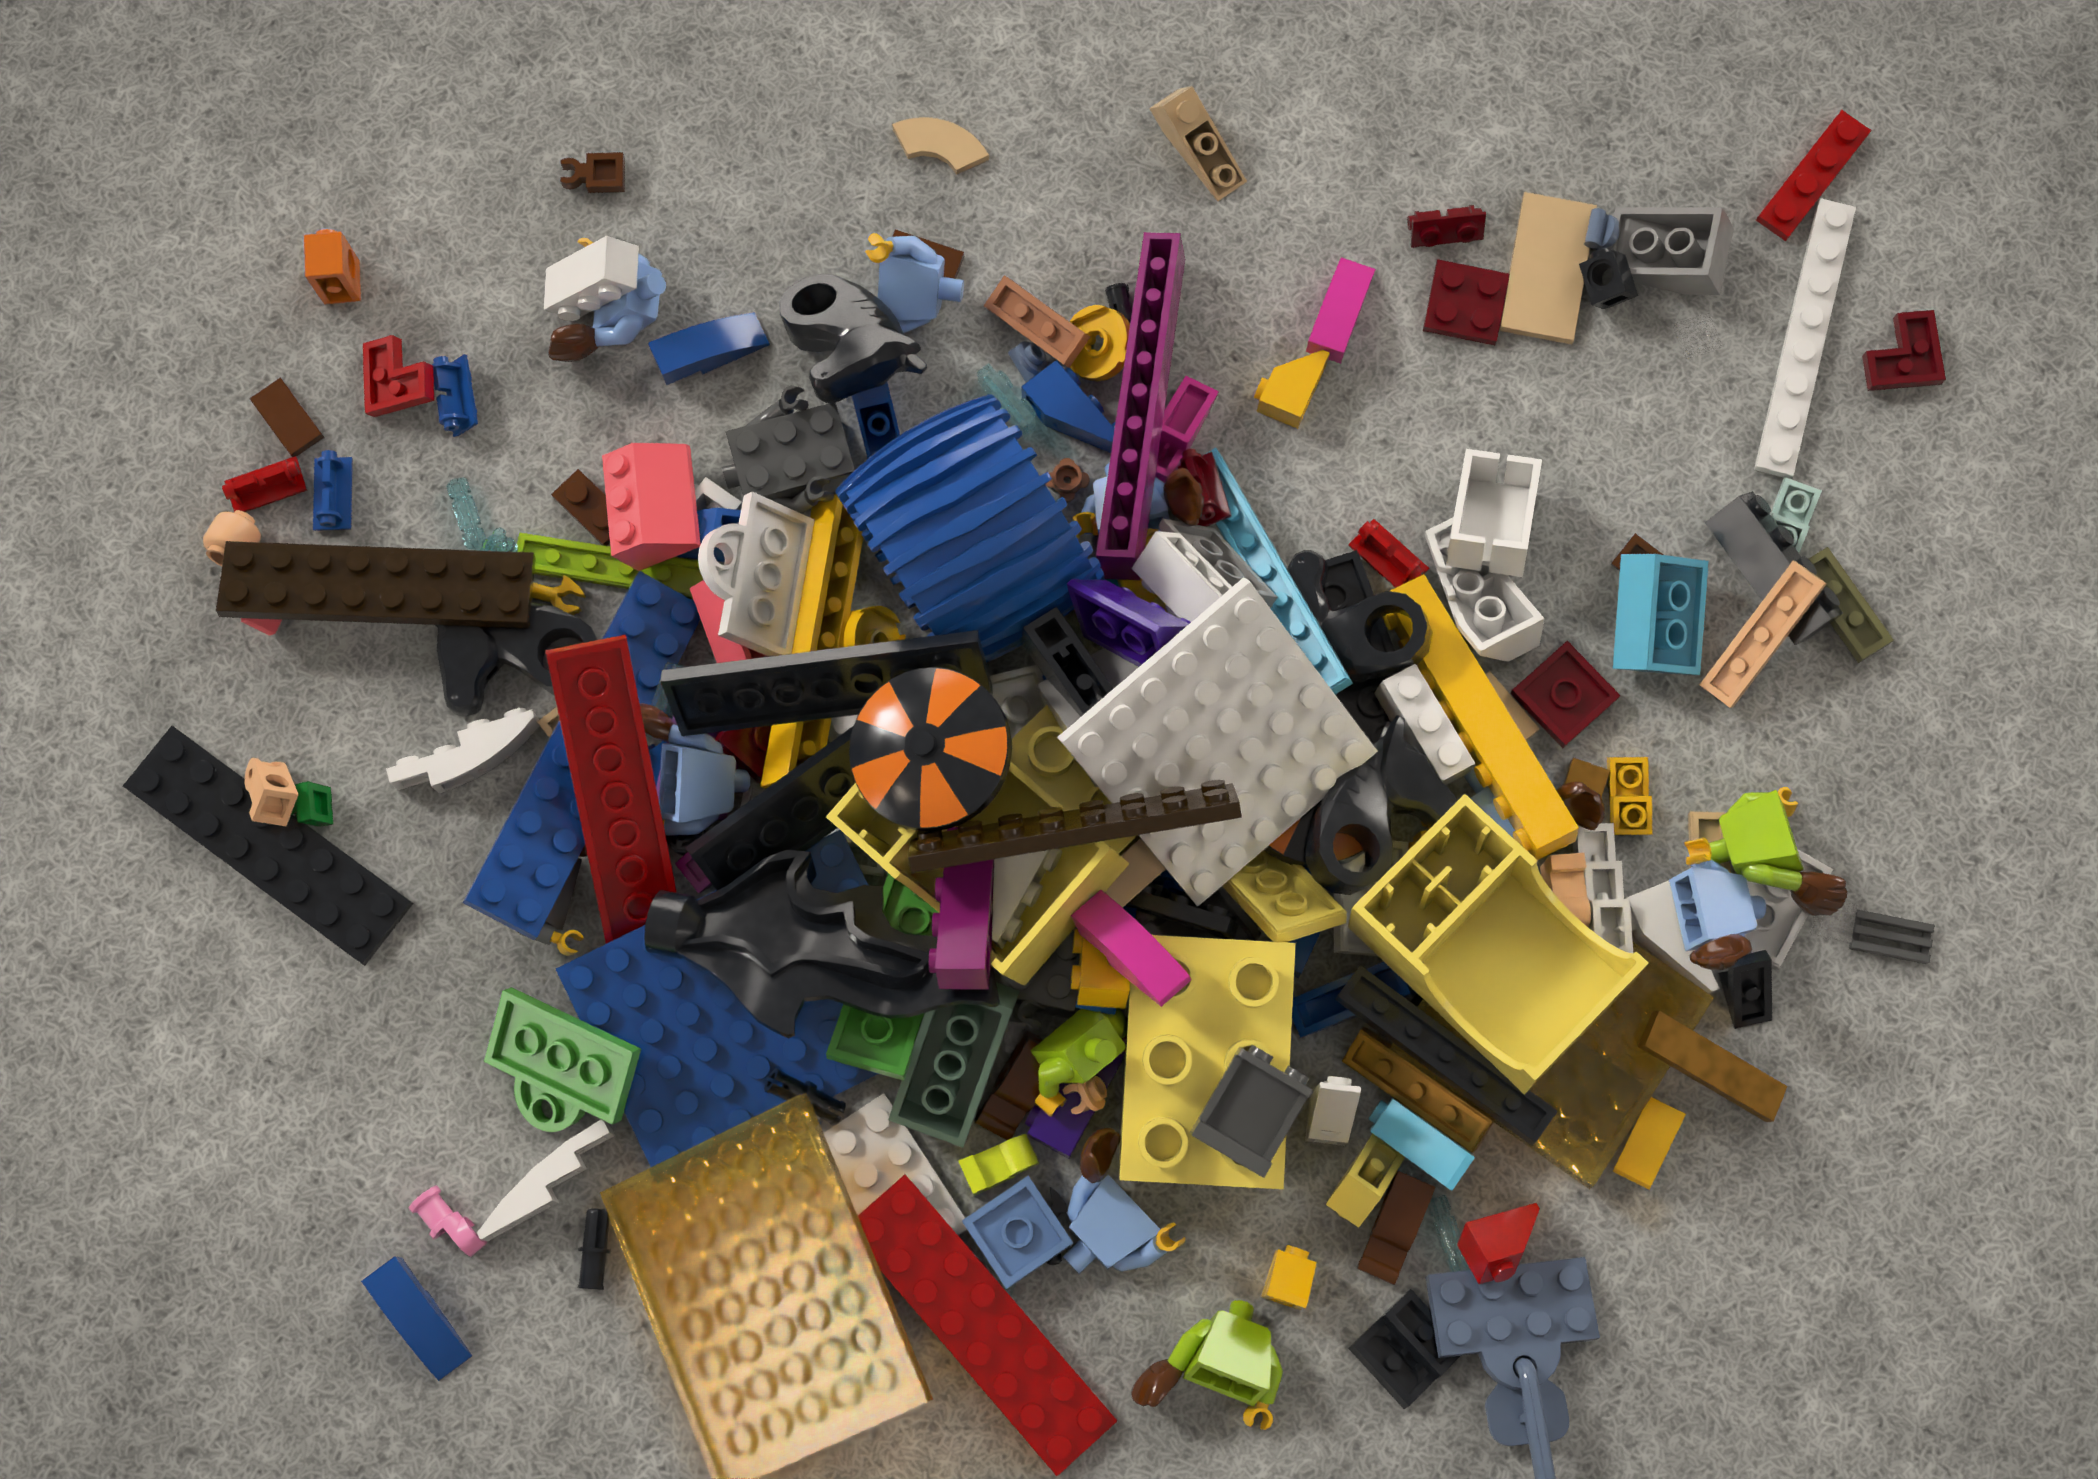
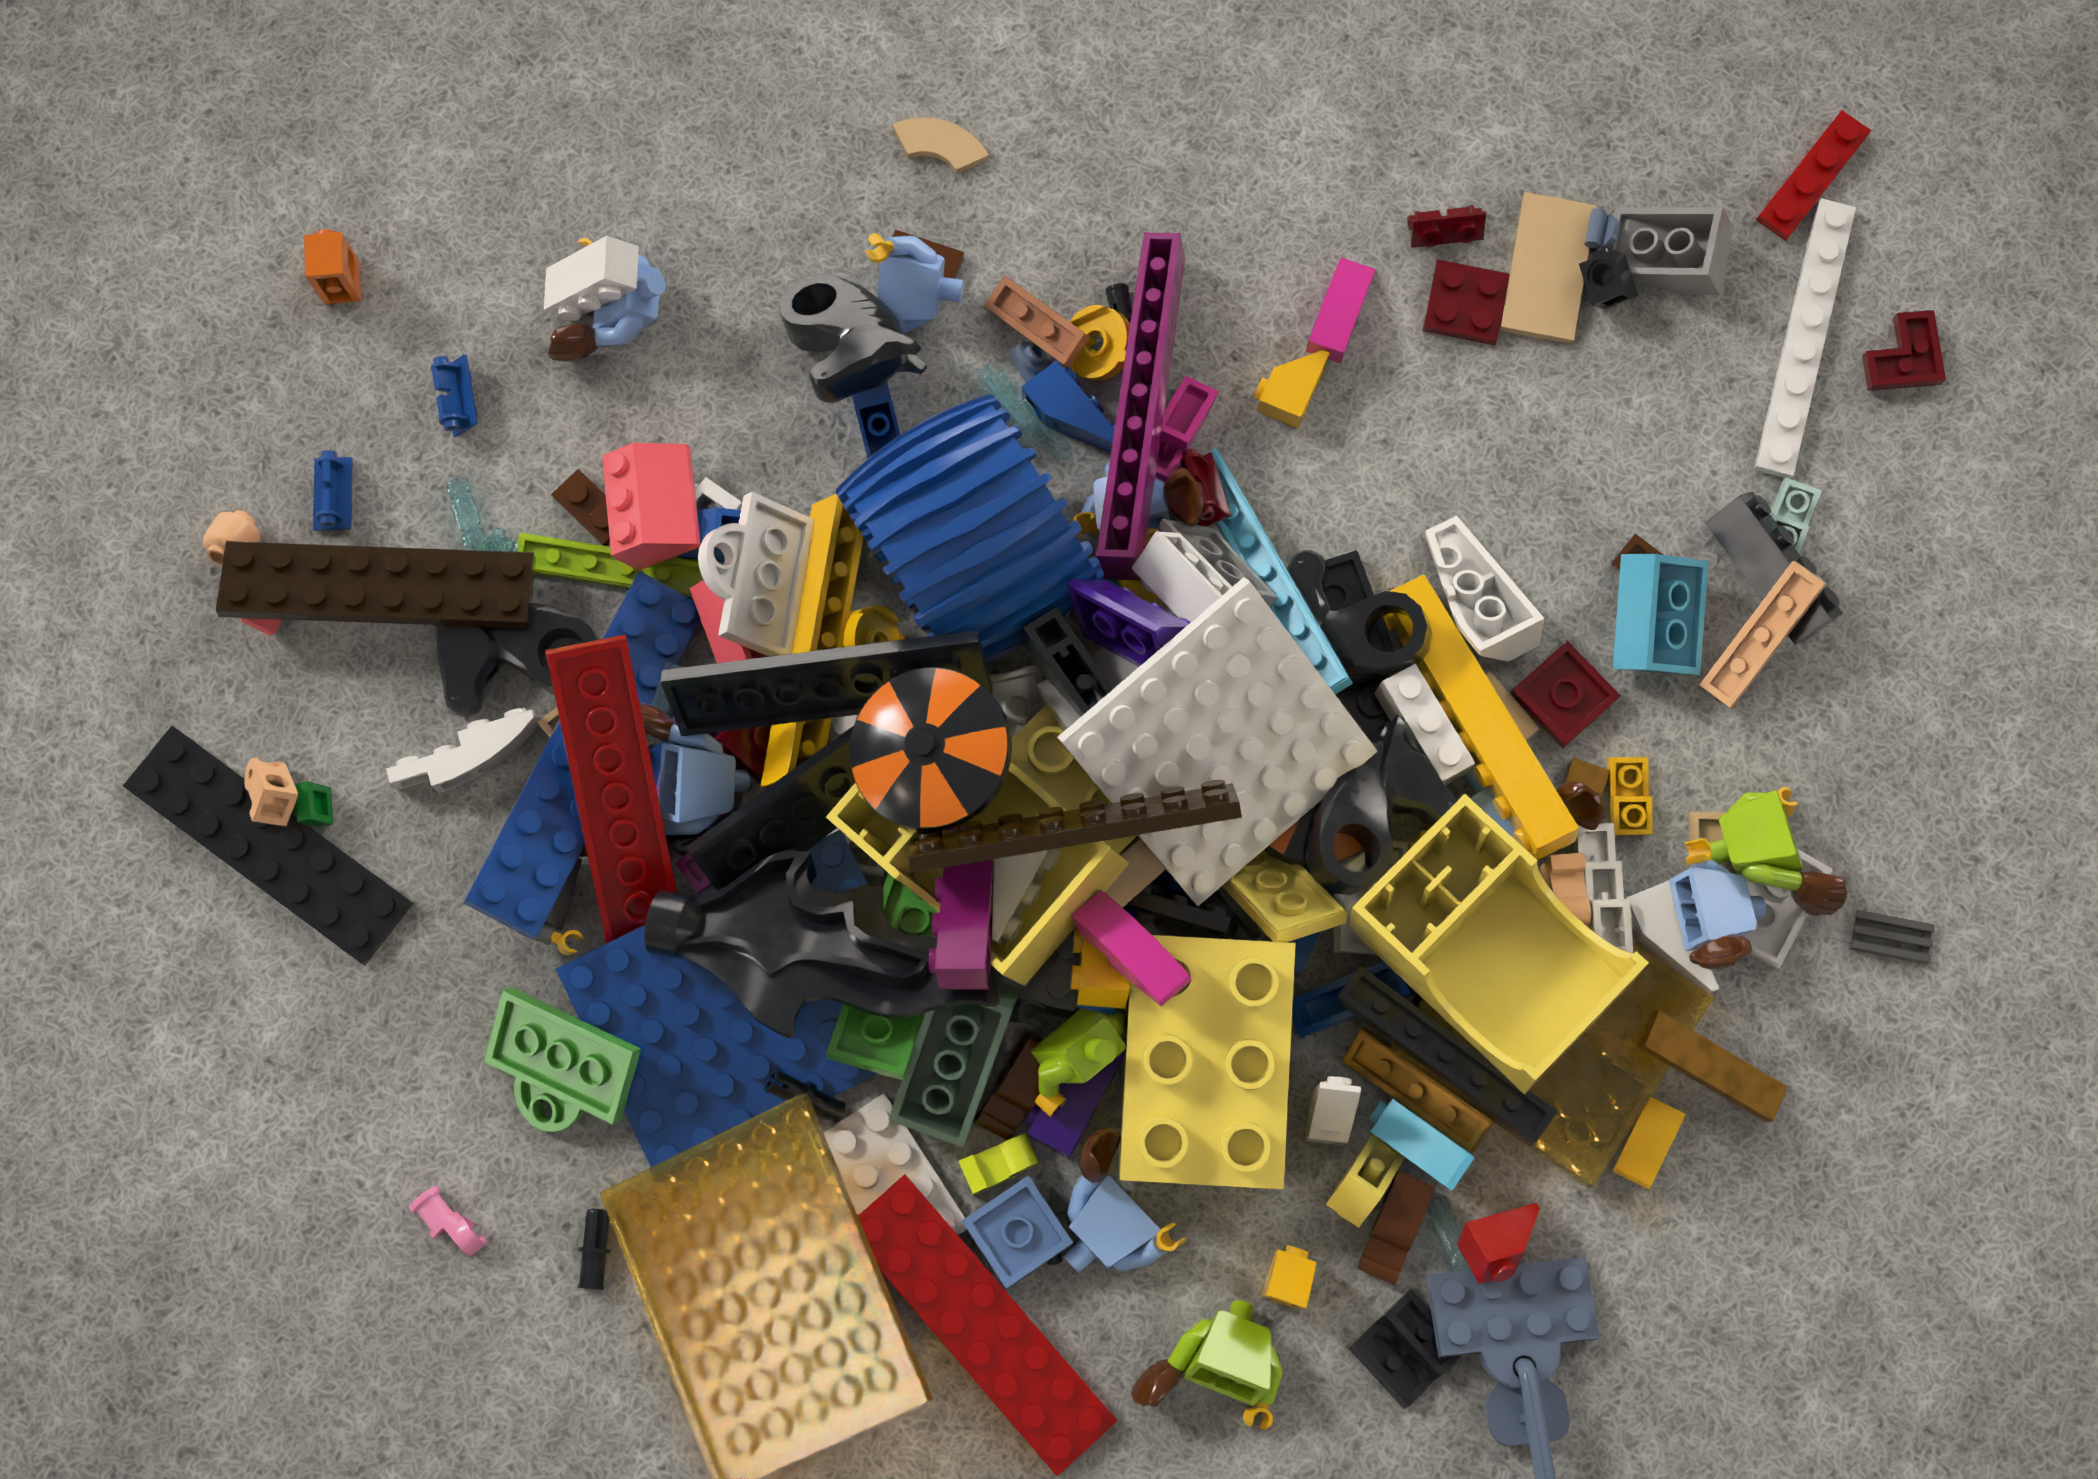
red hinge [222,456,308,512] -> none
reddish brown tile [249,377,325,457] -> none
blue slope [361,1256,472,1381] -> none
red plate [363,335,434,417] -> none
white slope [477,1119,615,1242] -> none
yellow bar [532,576,586,615] -> none
reddish brown plate [560,152,625,193] -> none
blue slope [648,312,770,385] -> none
dark grey torso [722,385,855,514] -> none
nougat plate [1046,458,1090,502] -> none
light nougat plate [1062,1076,1107,1114] -> none
tan slope [1149,86,1247,201] -> none
dark grey panel [1190,1045,1314,1178] -> none
red hinge [1348,519,1430,588] -> none
white piece [1446,449,1542,577] -> none
black slope [1718,950,1772,1029] -> none
olive plate [1808,547,1894,663] -> none

